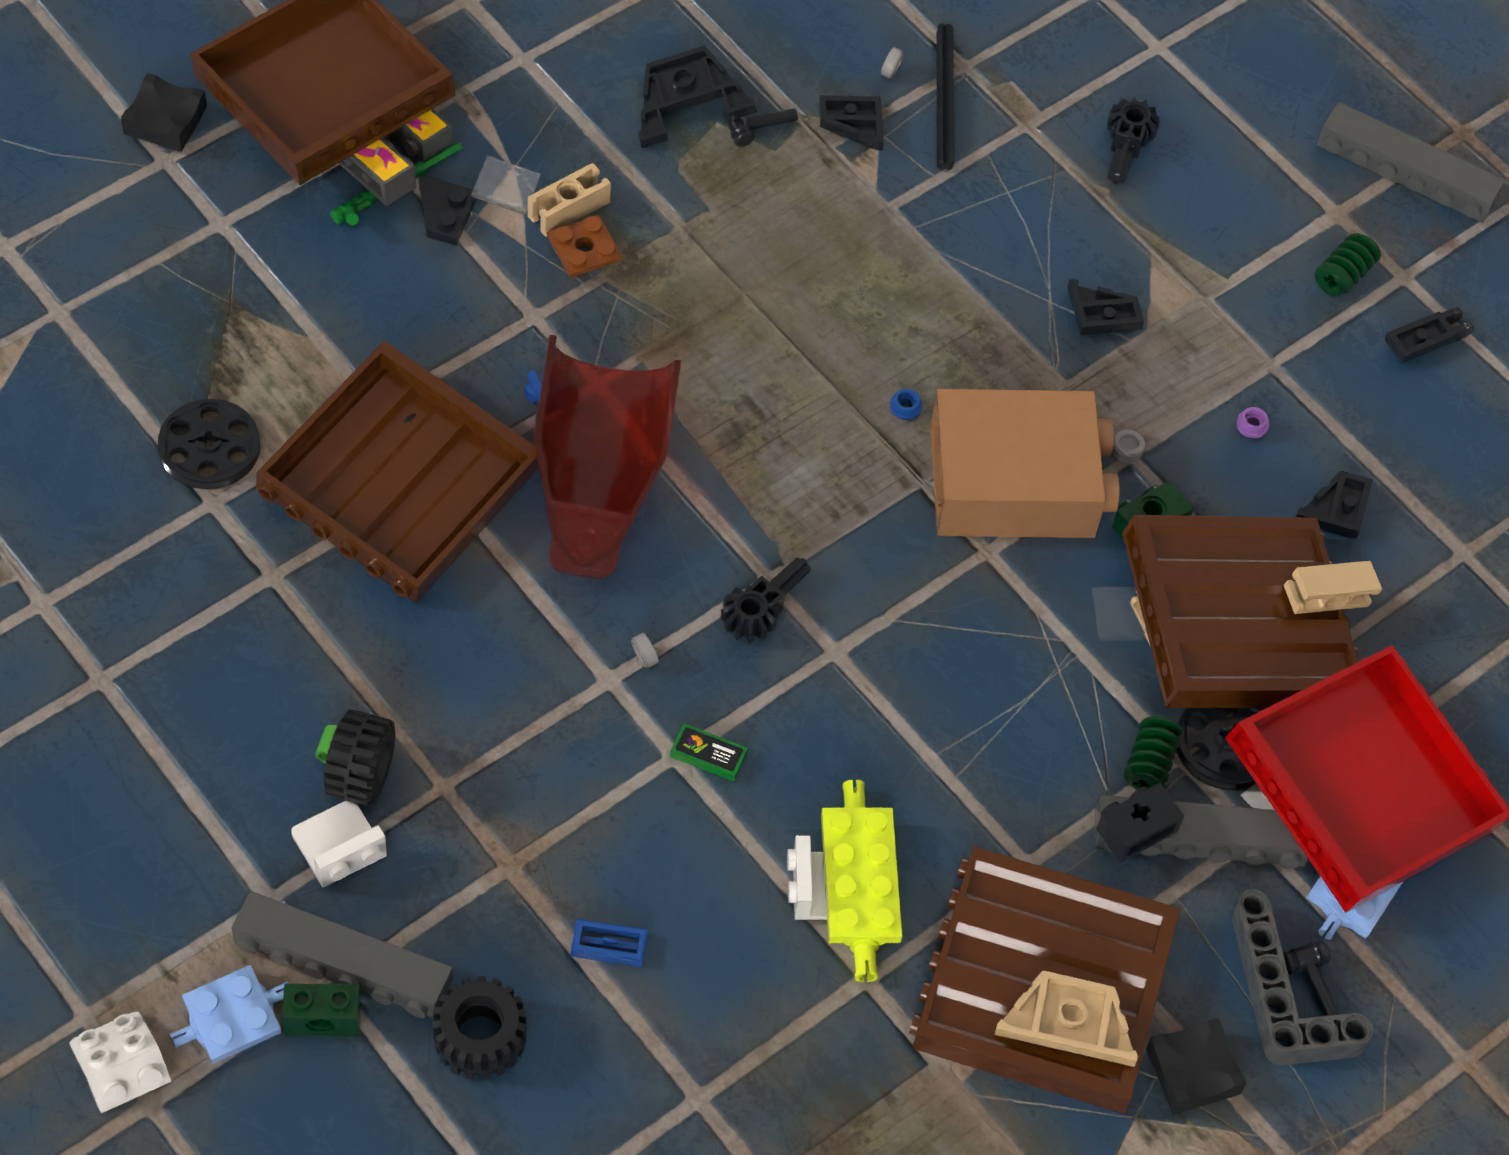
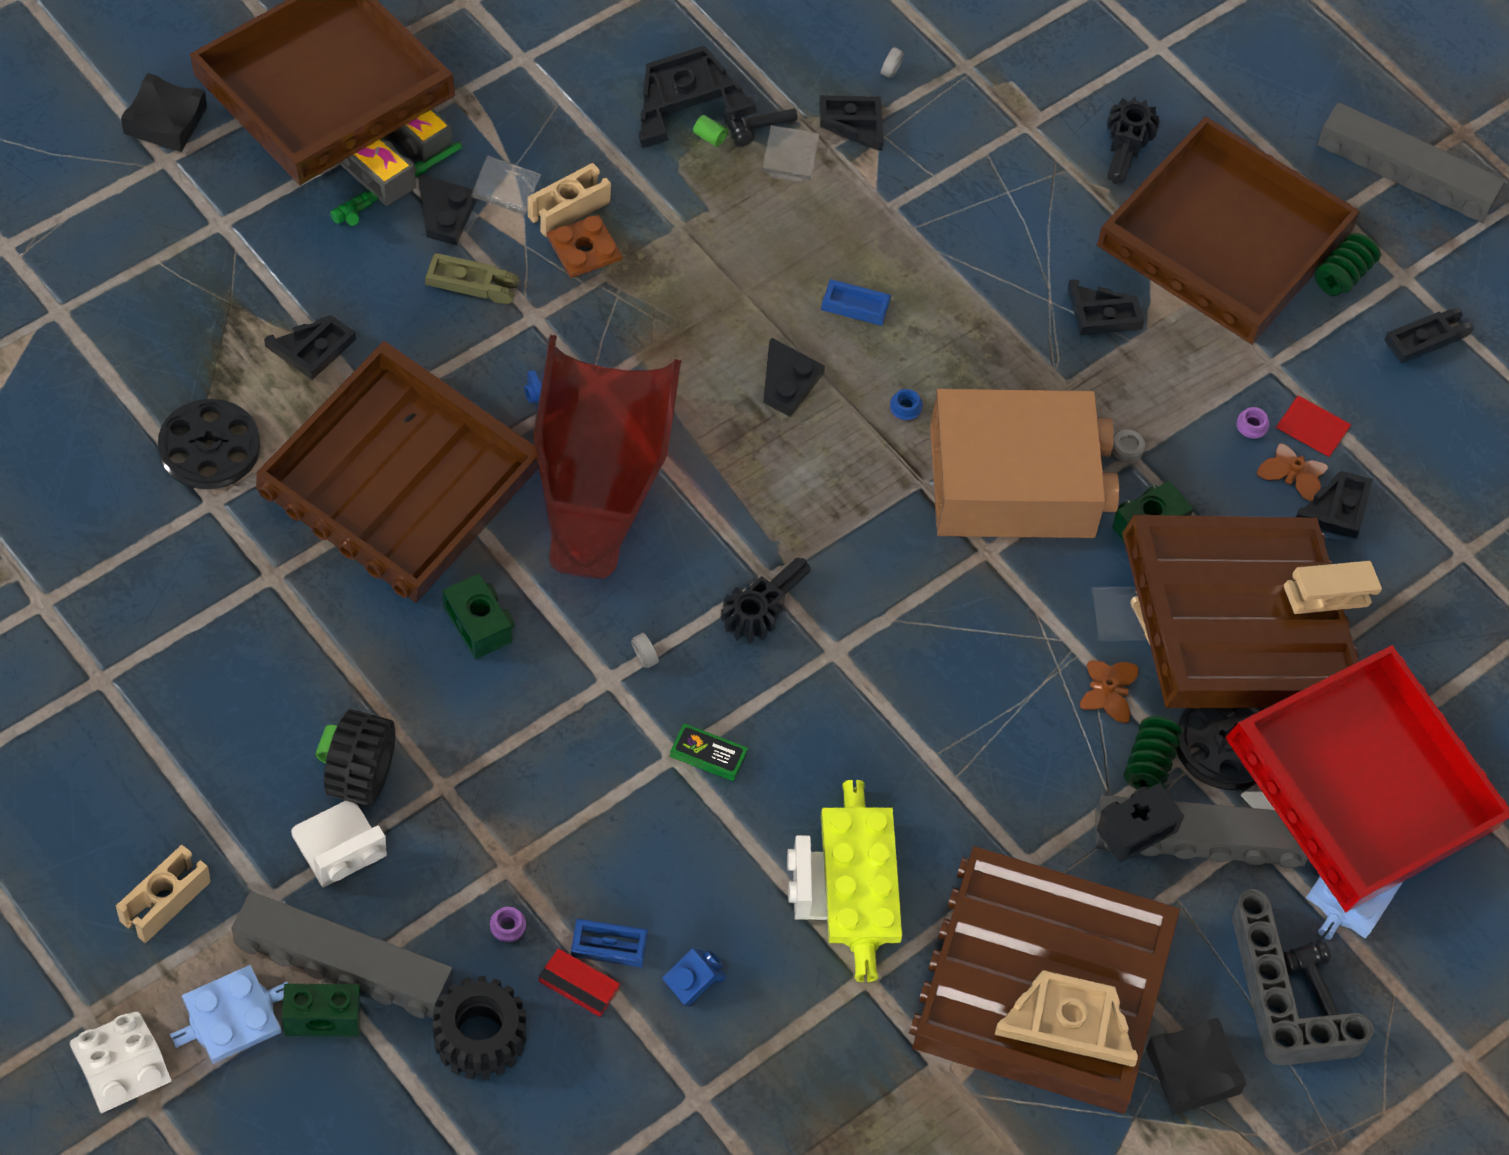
black axle [936,23,954,171] -> none
none -> tan piece [116,845,211,944]
none -> black wing [264,315,356,380]
none -> olive hinge [425,253,520,304]
none -> dark green brick [443,573,515,659]
none -> medium lavender plate [490,907,526,943]
none -> red tile [538,948,620,1017]
none -> blue bracket [662,948,727,1006]
none -> bright green hinge [693,115,728,147]
none -> clear piece [762,125,820,182]
none -> black wing [763,338,825,417]
none -> blue tile [821,279,891,326]
none -> dark orange piece [1080,660,1139,724]
none -> reddish brown panel [1097,116,1360,345]
none -> dark orange piece [1257,443,1328,502]
none -> red sticker [1275,395,1352,457]

